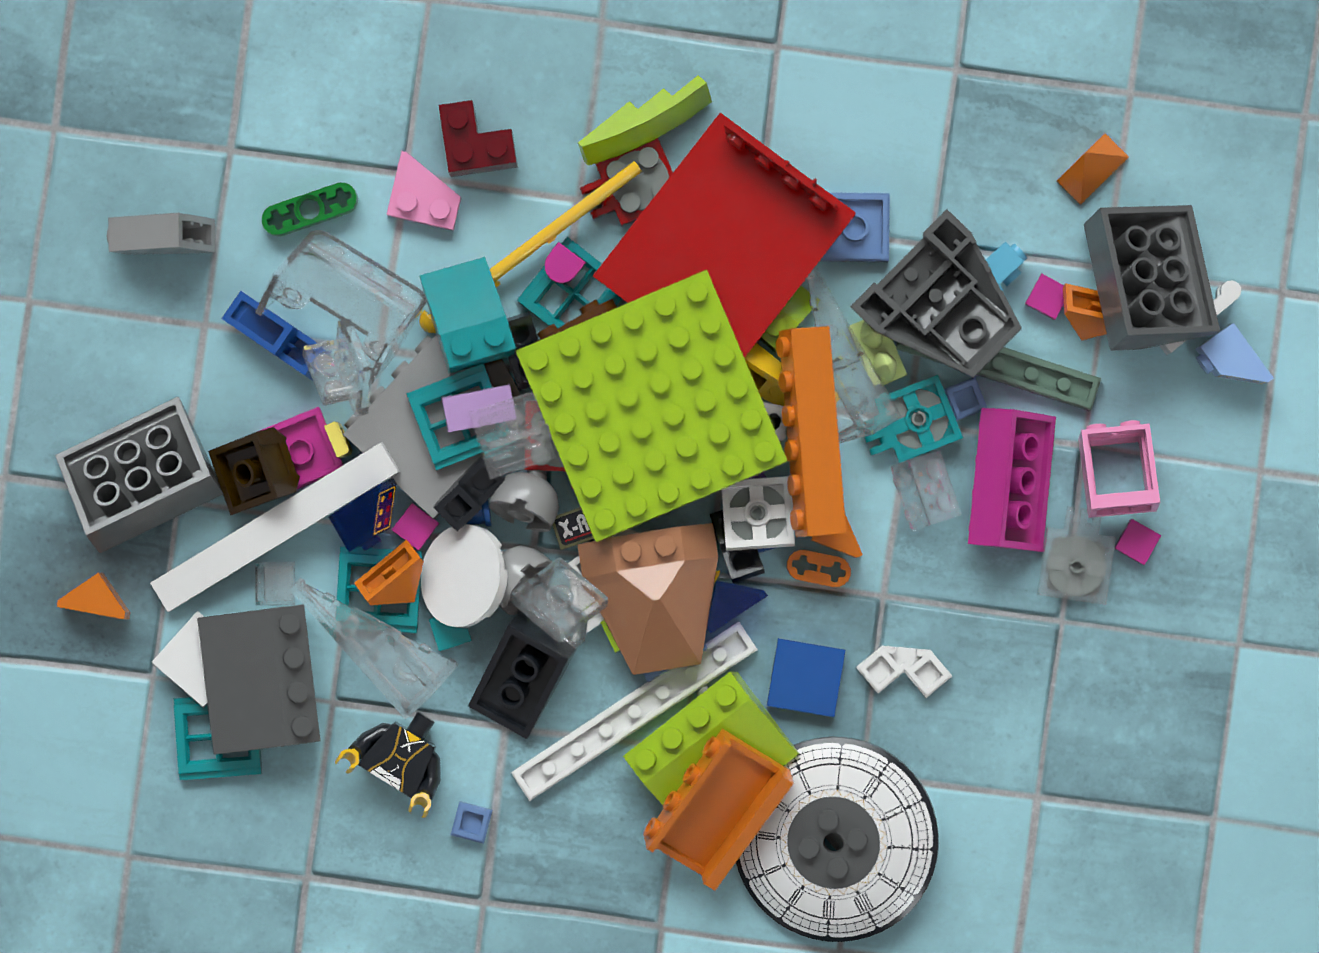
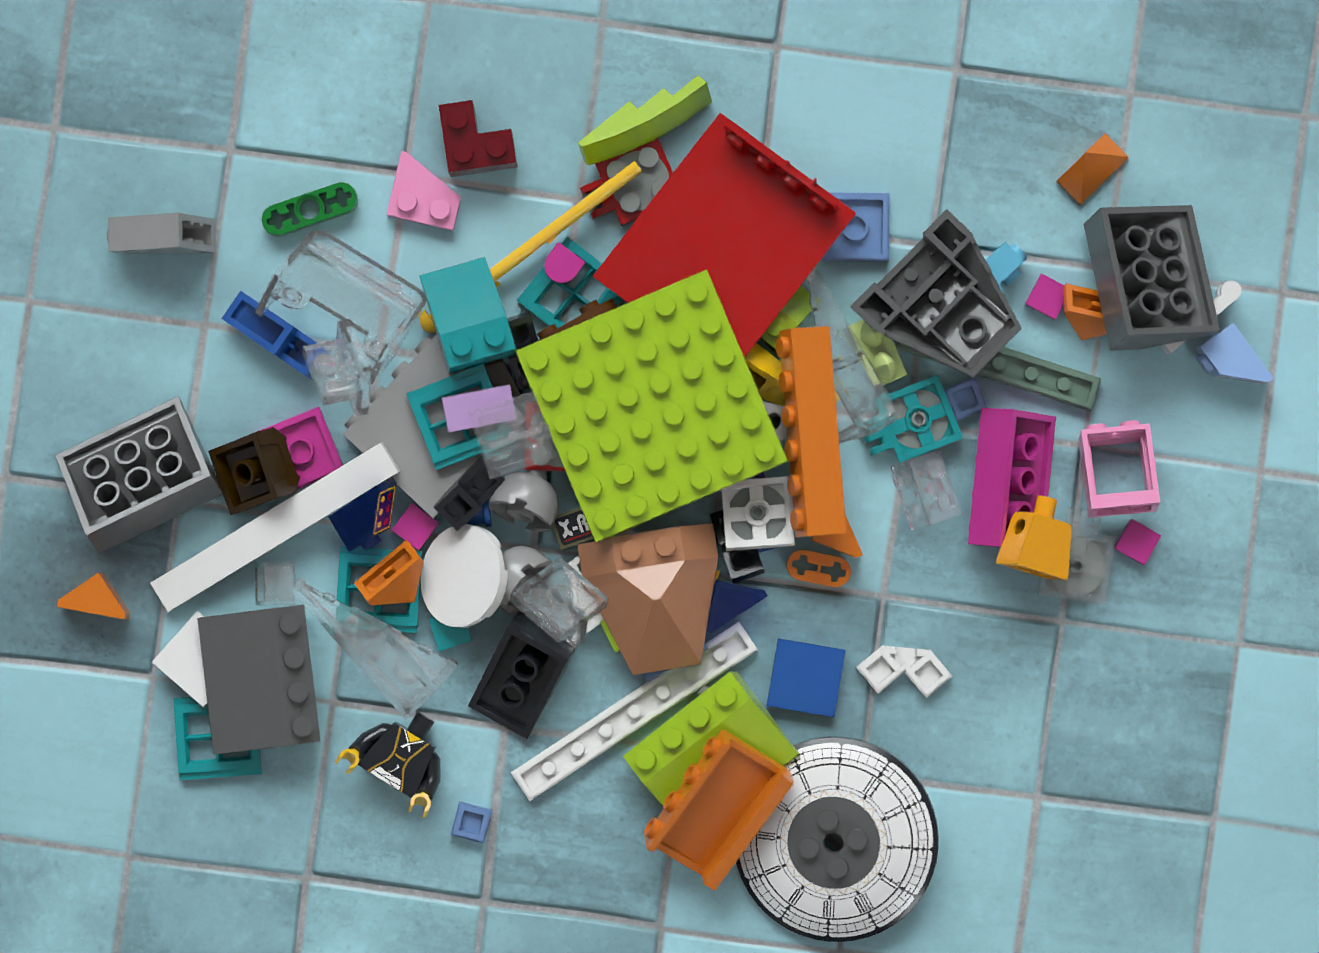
light yellow tile [324,421,353,458] -> none
none -> light orange torso [996,496,1072,580]

